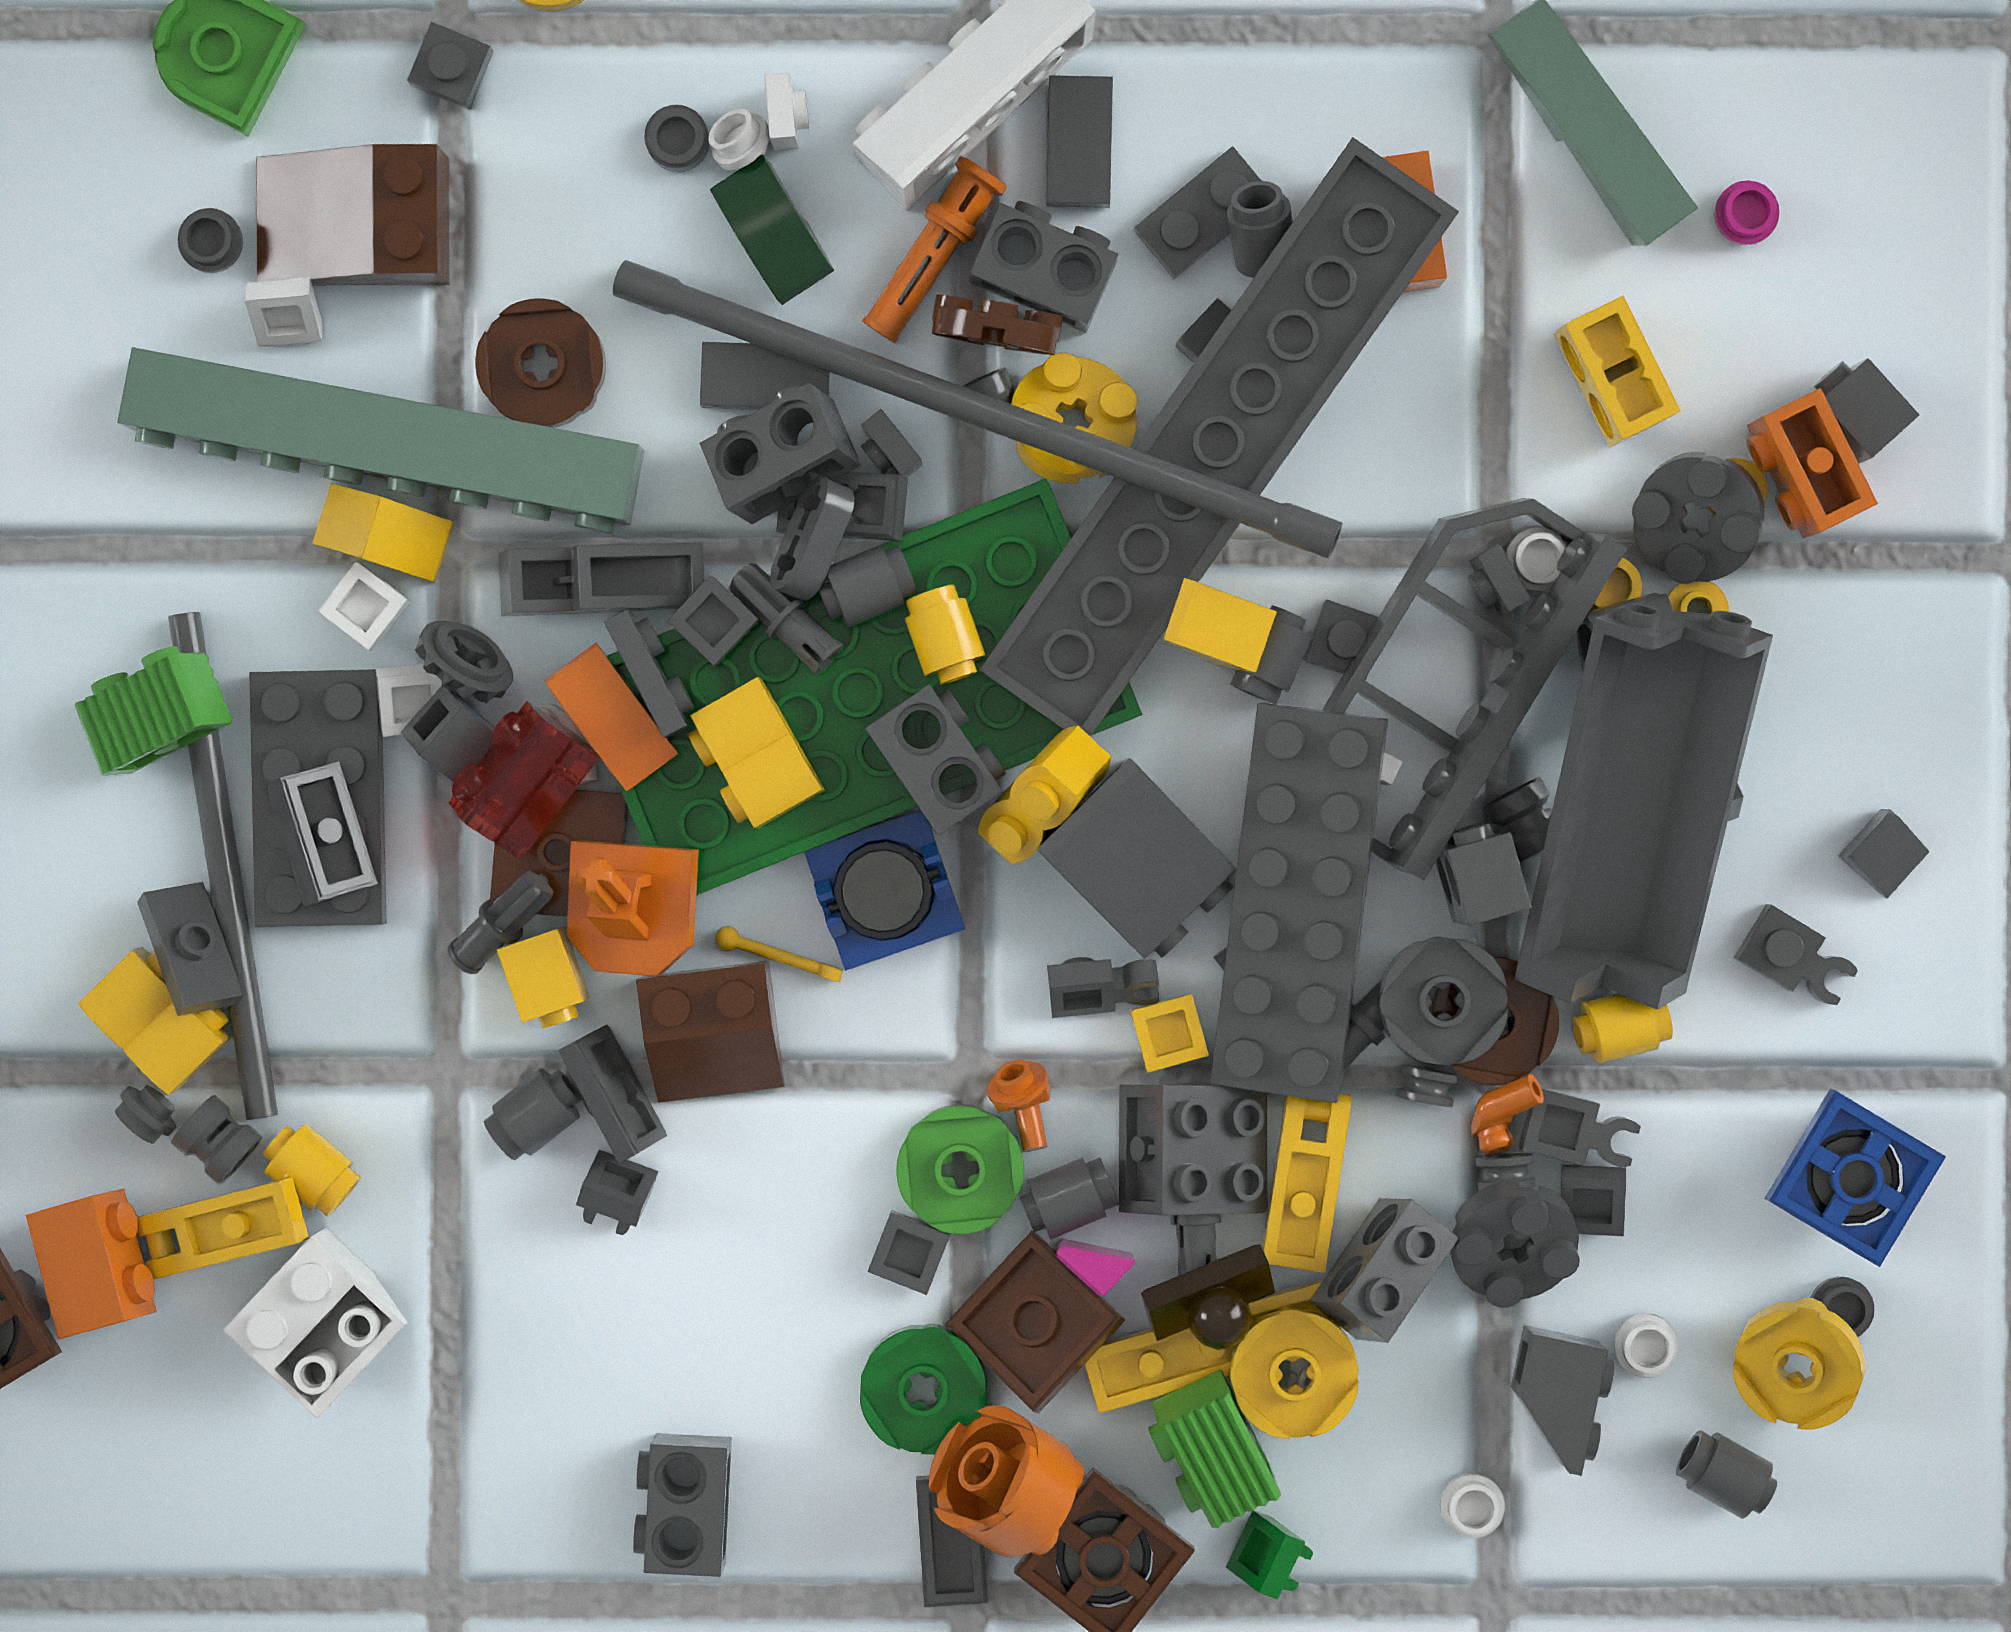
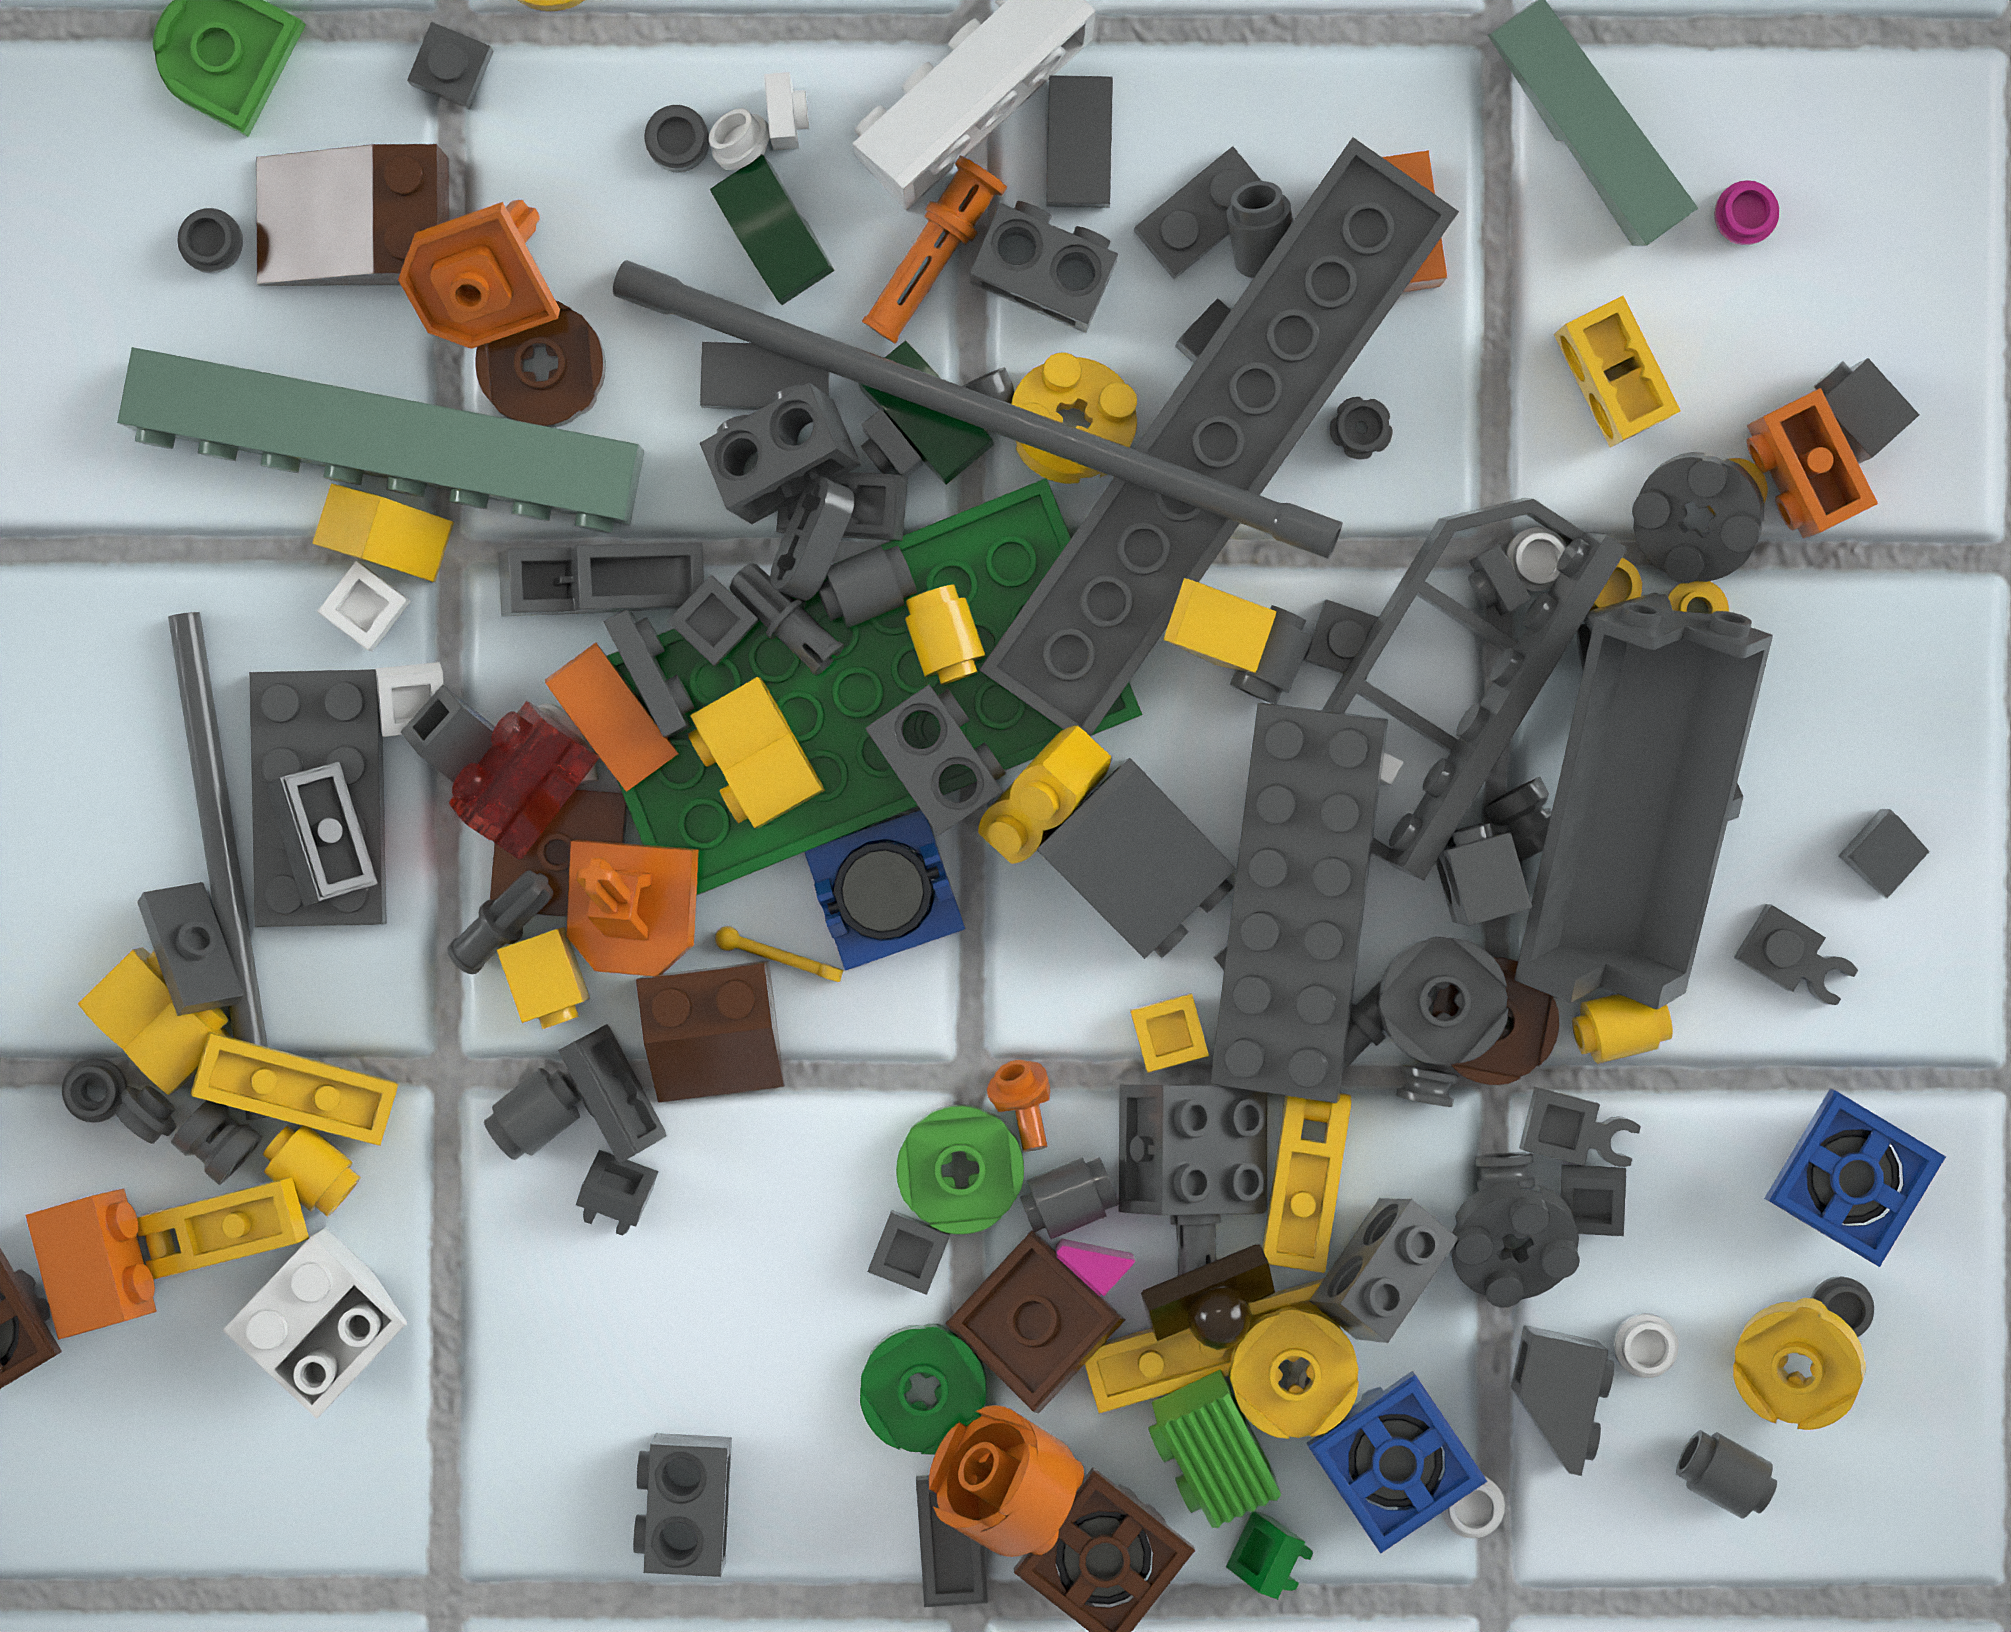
bright green brick [74,646,233,776] -> none
white plate [245,277,323,347] -> none
dark grey gear [415,621,513,703] -> none
reddish brown plate [931,294,1063,355] -> none
dark grey plate [1047,957,1159,1018] -> none
orange arm [1470,1074,1544,1155] -> none
none -> dark grey plate [62,1058,128,1123]
none -> yellow plate [190,1032,399,1146]
none -> orange piece [398,200,560,349]
none -> dark green slope [858,340,994,485]
none -> blue piece [1306,1371,1488,1554]
none -> dark grey plate [1330,397,1393,460]

